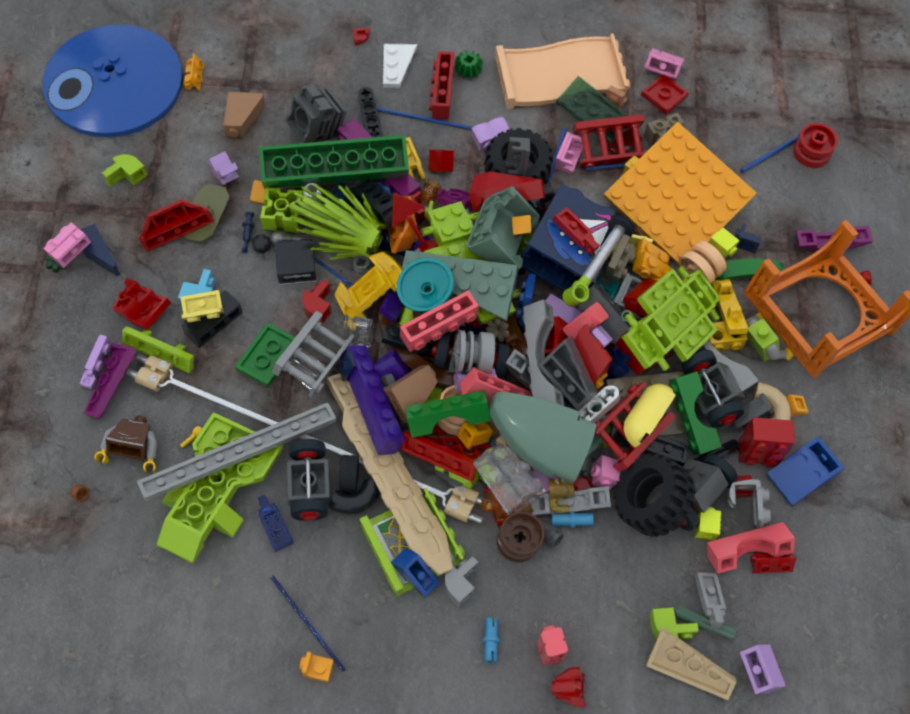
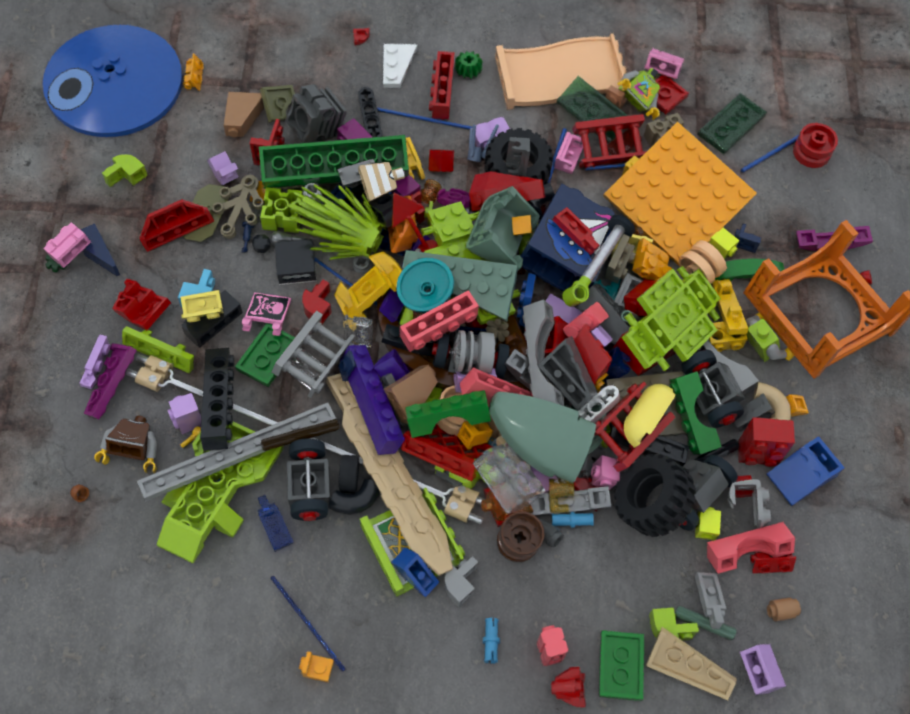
none -> lavender brick [168,393,201,434]
none -> black brick [200,348,235,451]
none -> dark tan plant [212,175,265,239]
none -> flag [242,292,291,336]
none -> red bracket [250,119,285,166]
none -> olive tile [260,85,295,123]
none -> dark brown axle [261,419,339,451]
none -> light grey hinge [337,159,375,187]
none -> torso [358,162,405,202]
none -> sand blue plant [467,124,499,162]
none -> green plate [599,630,644,701]
none -> torso [617,68,660,120]
none -> clear green tile [697,93,767,154]
none -> medium nougat brick [767,597,801,621]

